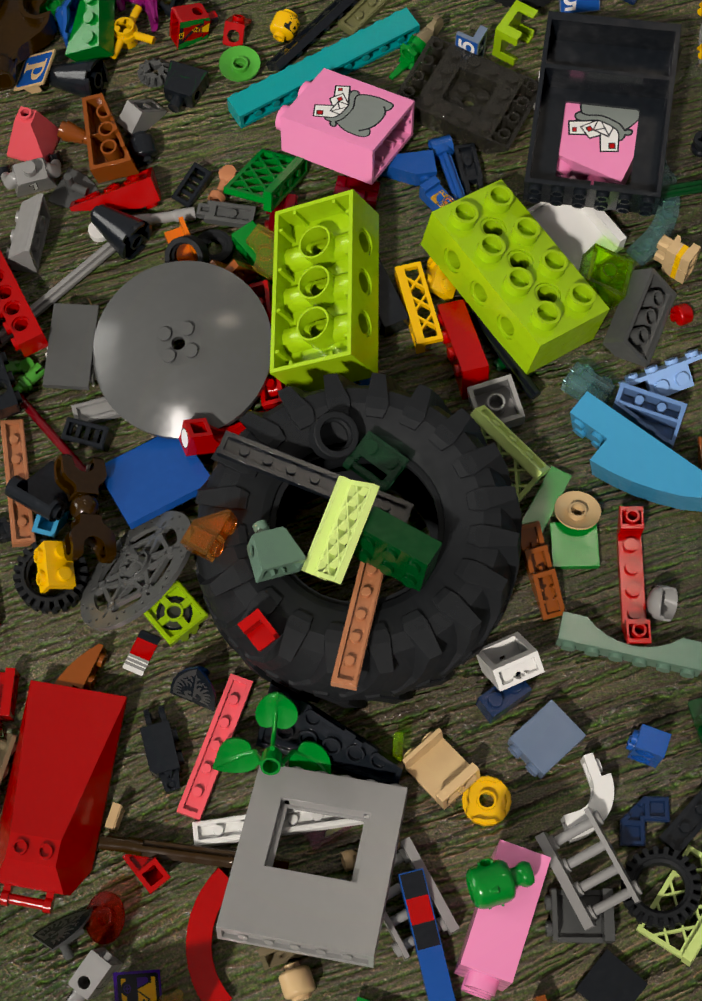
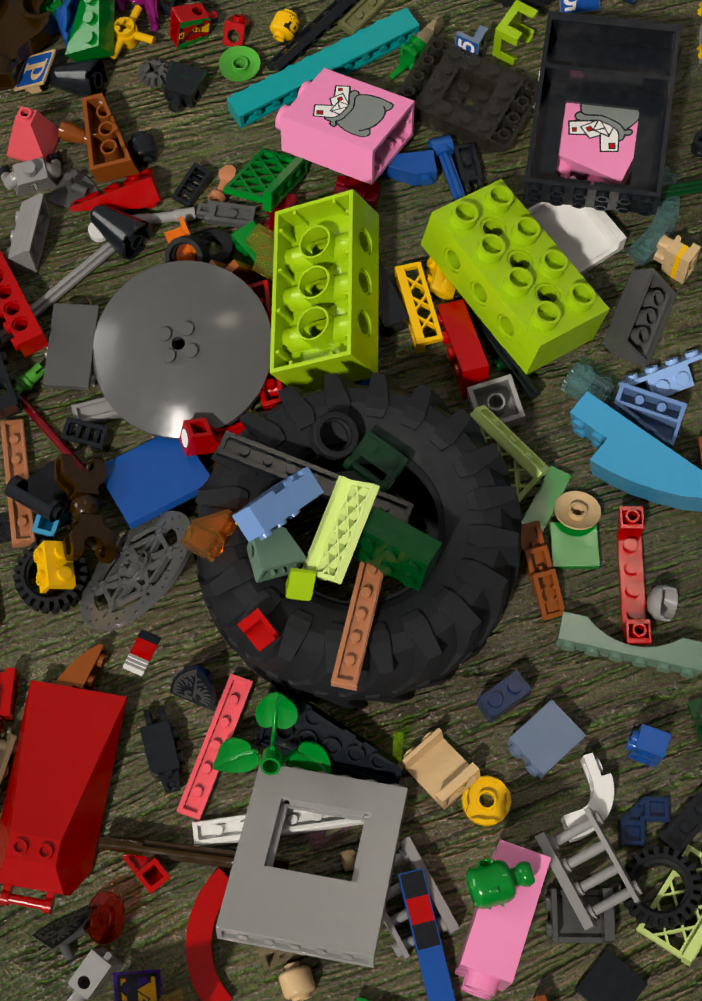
bright green piece [5,357,35,375] -> none
tan tile [105,802,125,833] -> none
light grey slope [117,99,167,135] -> none
lime piece [143,580,209,647] -> none
blue leg [419,175,455,211] -> none
white window [476,631,545,692] -> none
clear neon green brick [579,243,634,309] -> none
red piece [670,303,694,326] -> none
none -> medium blue wedge [232,466,324,542]
none -> lime slope [285,568,316,601]

